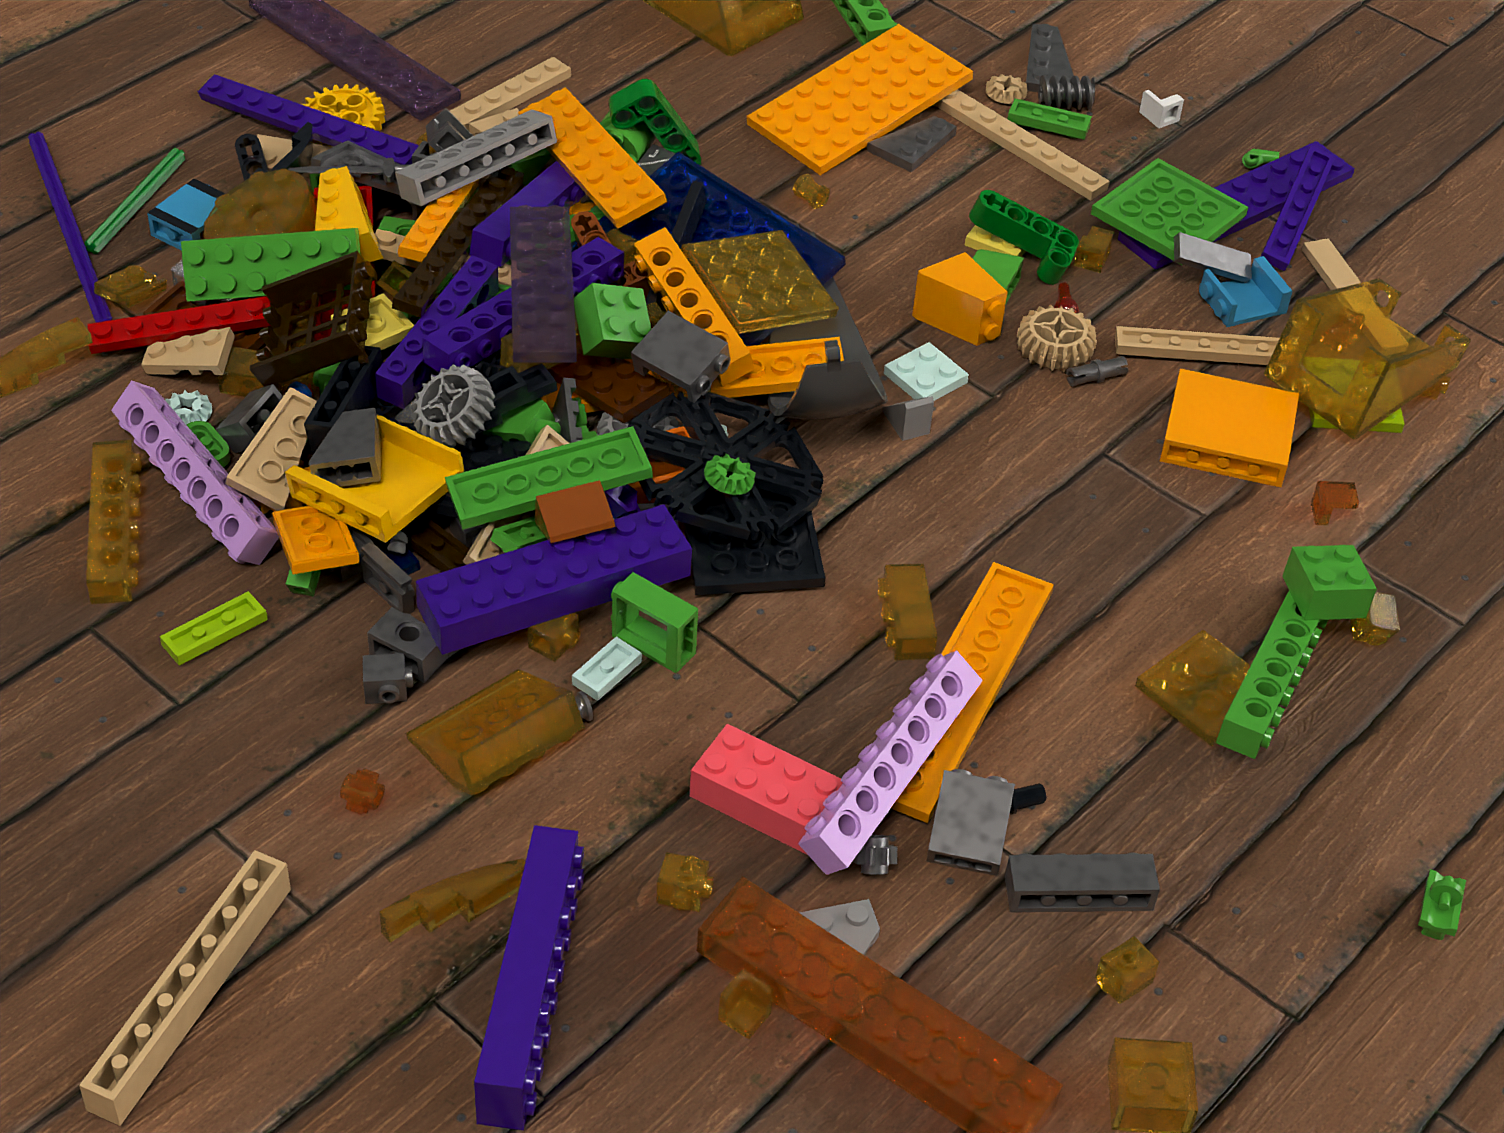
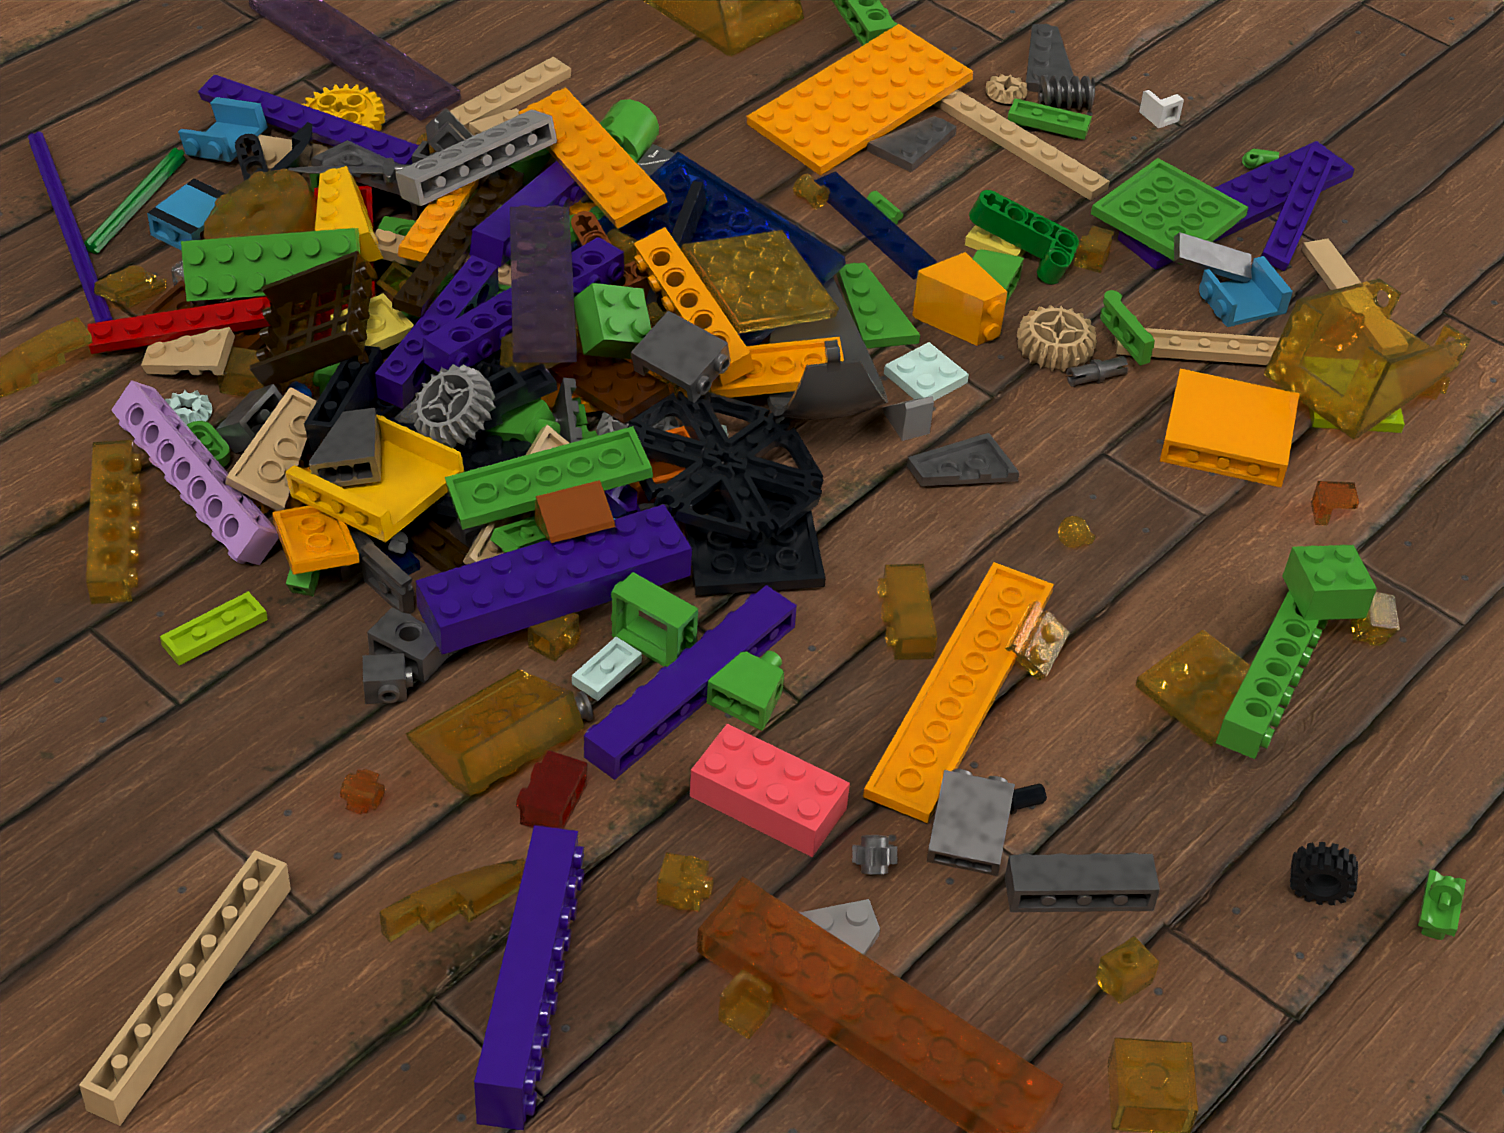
green beam [608,79,701,170] -> none
bright green gear [704,454,755,495] -> none
lavender brick [798,650,983,875] -> none
clear red piece [1054,282,1079,314] -> none
none -> dark azure panel [178,97,268,162]
none -> clear red brick [516,750,588,829]
none -> dark purple brick [584,585,797,780]
none -> bright green torso [707,651,784,731]
none -> clear blue plate [813,171,937,280]
none -> bright green wing [836,263,920,349]
none -> bright green piece [866,191,904,225]
none -> flat silver wing [907,433,1019,486]
none -> clear yellow plate [1005,600,1070,681]
none -> clear yellow plate [1058,516,1096,548]
none -> bright green plate [1100,290,1155,365]
none -> black tyre [1290,842,1358,905]

